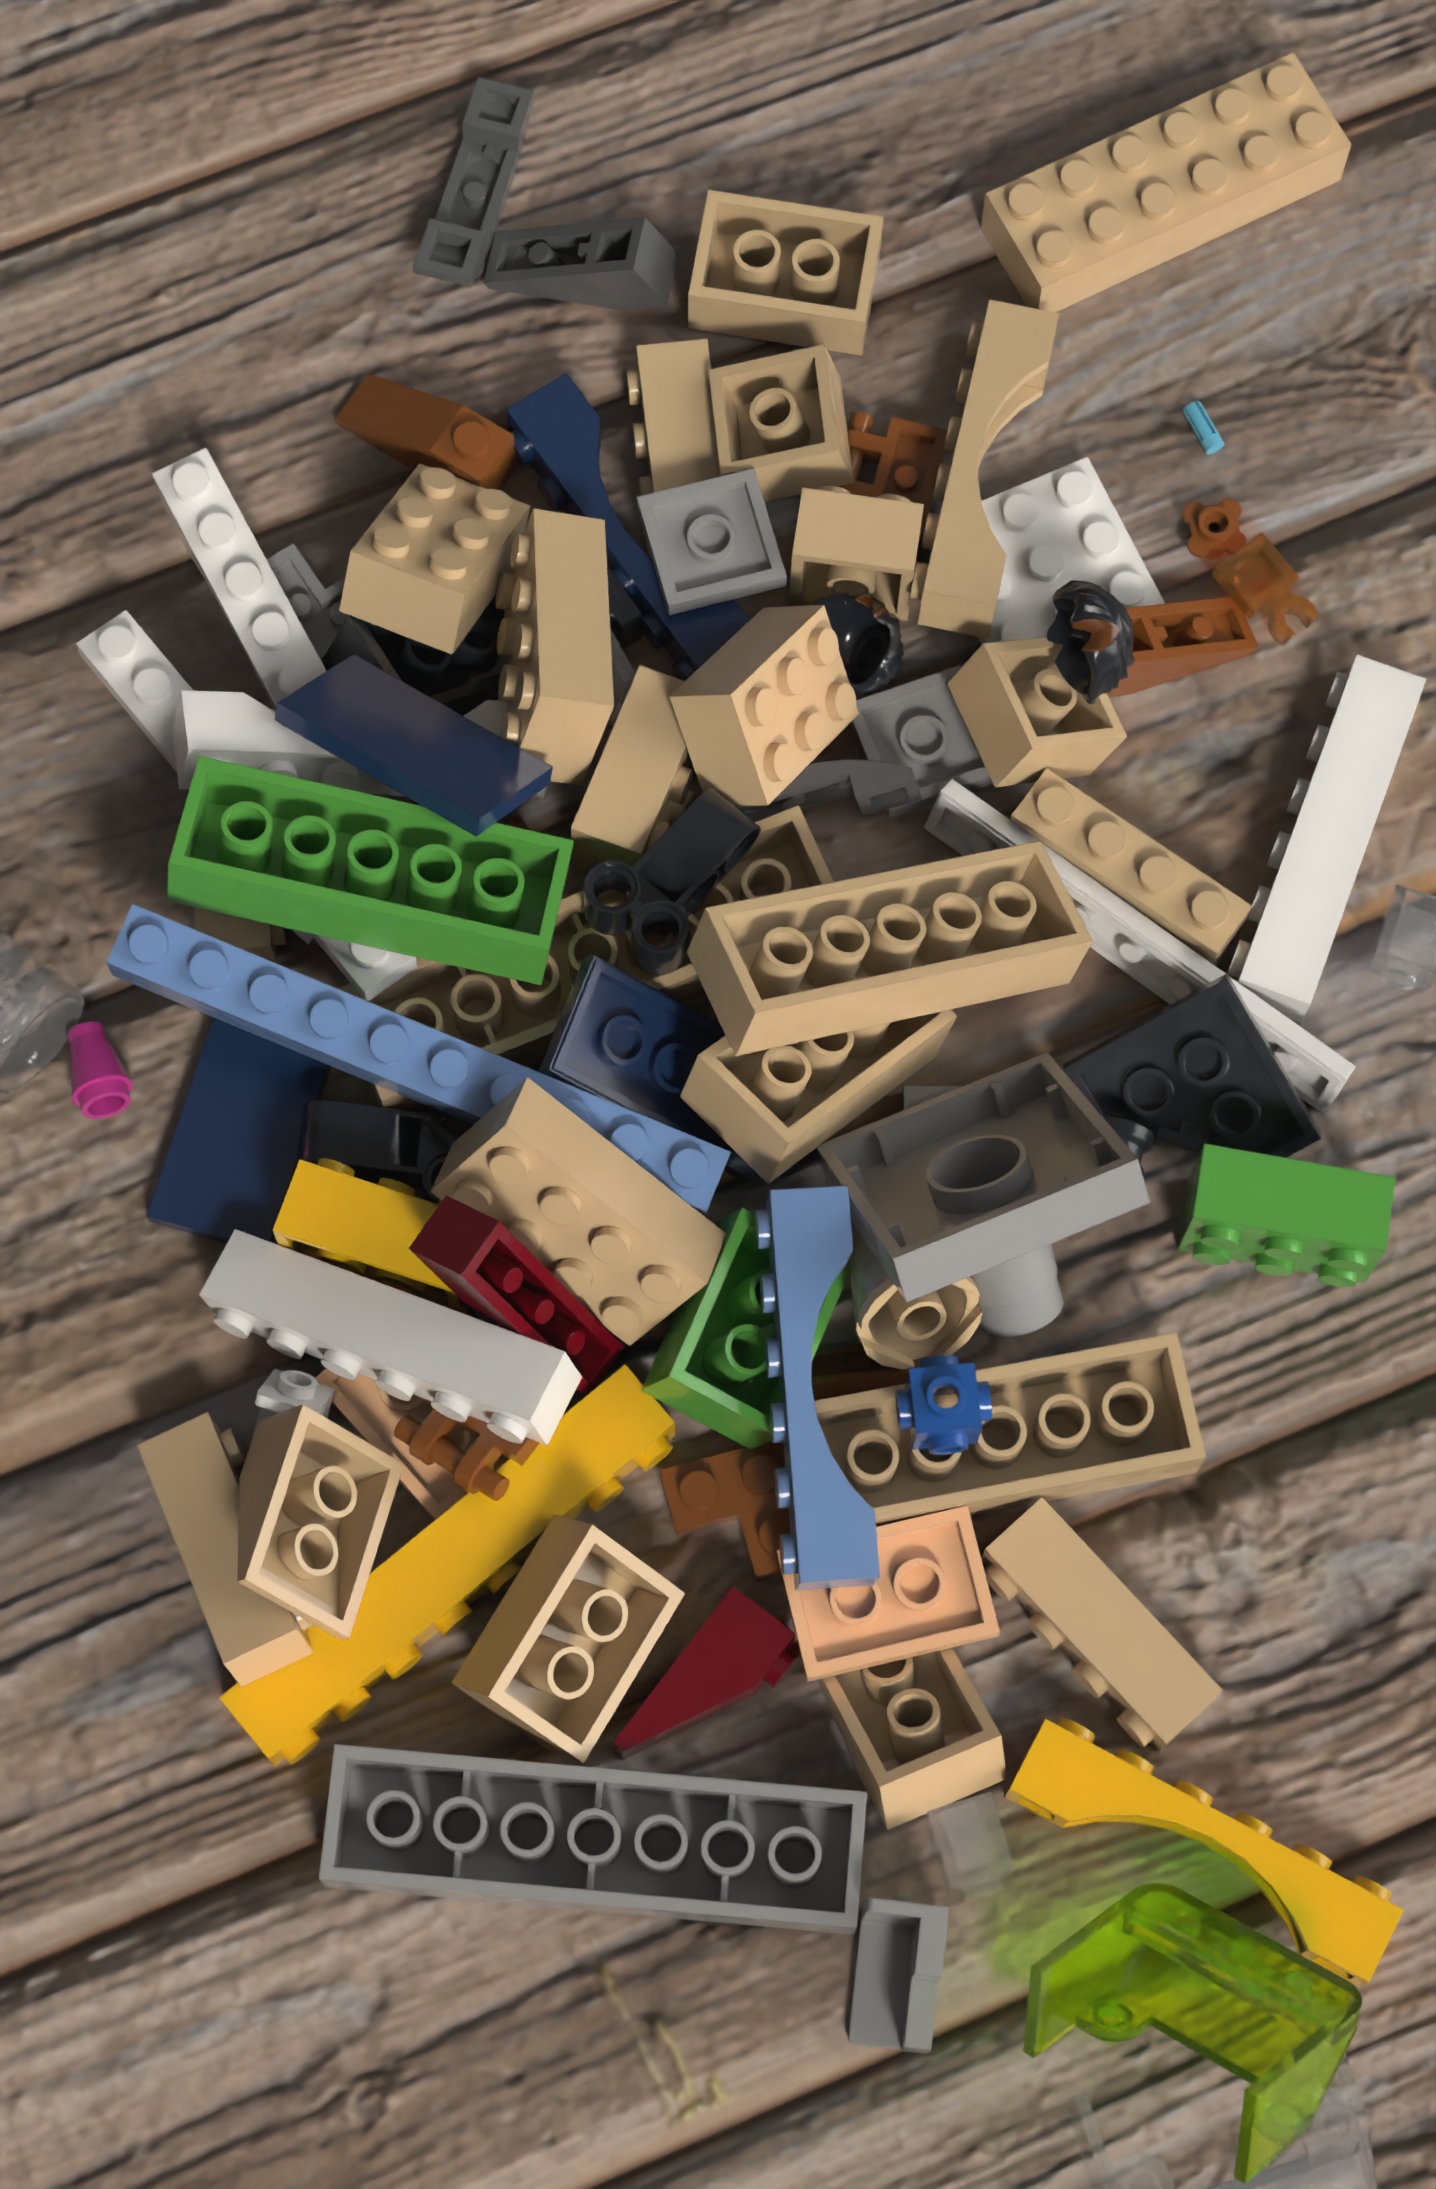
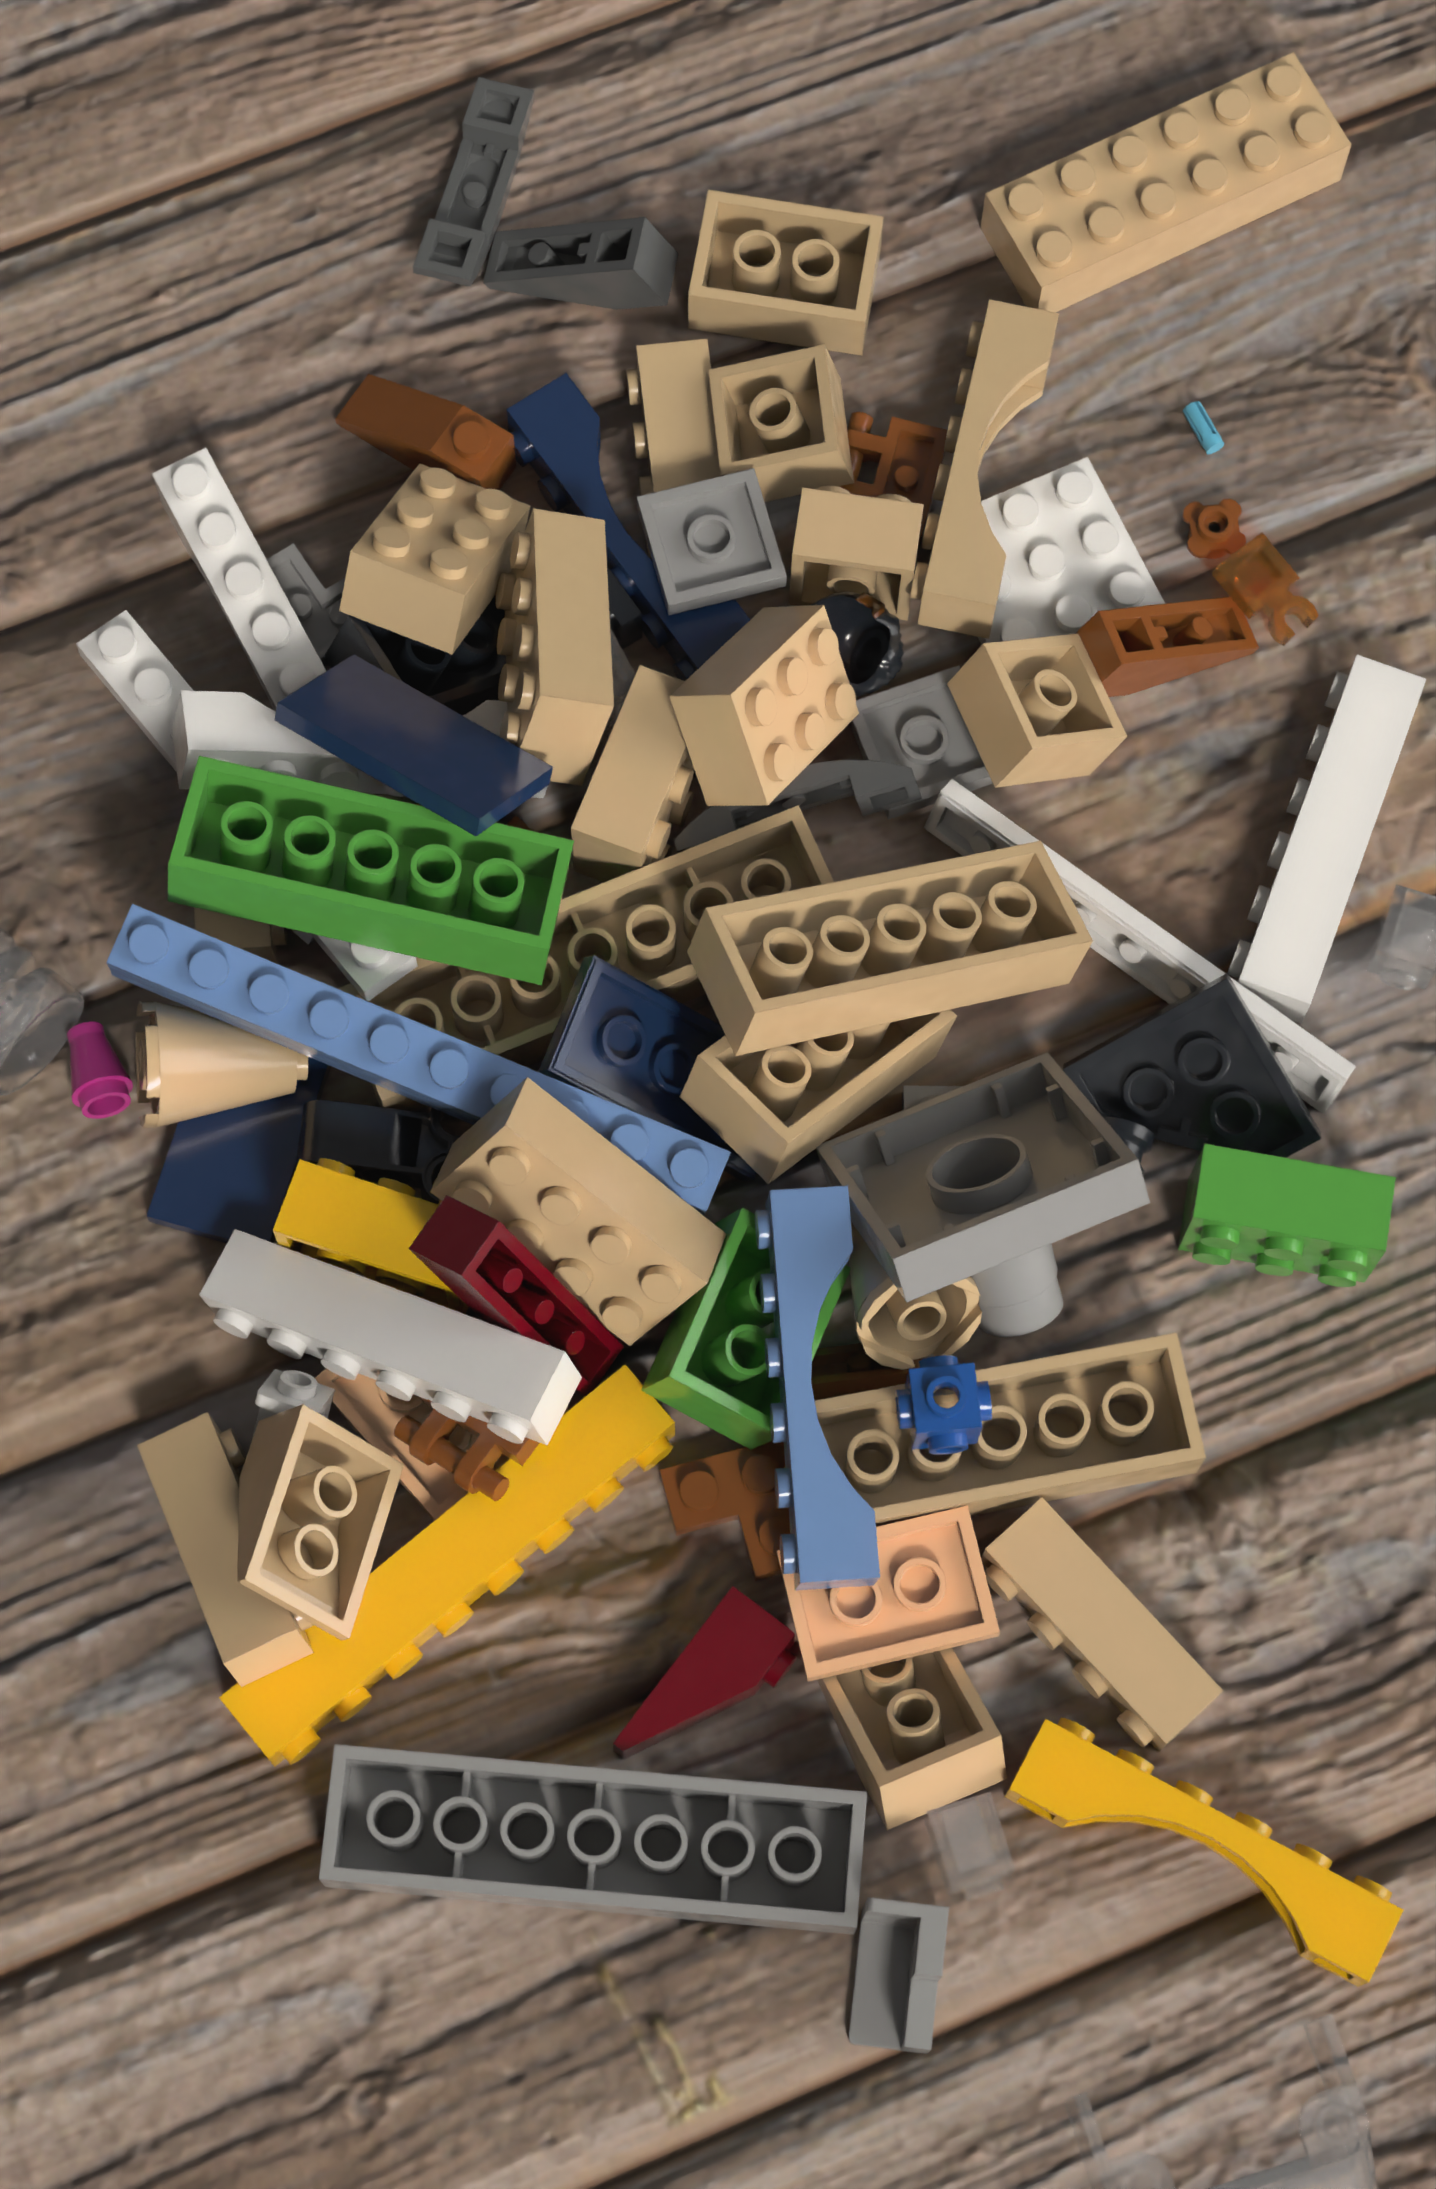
tan brick [452,1514,685,1763] -> none
black piece [584,788,761,975] -> none
tan brick [1010,768,1252,966] -> none
clear neon green windscreen [1023,1883,1362,2184] -> none
black hair [1047,580,1135,704] -> none
none -> tan cone [135,1001,308,1128]

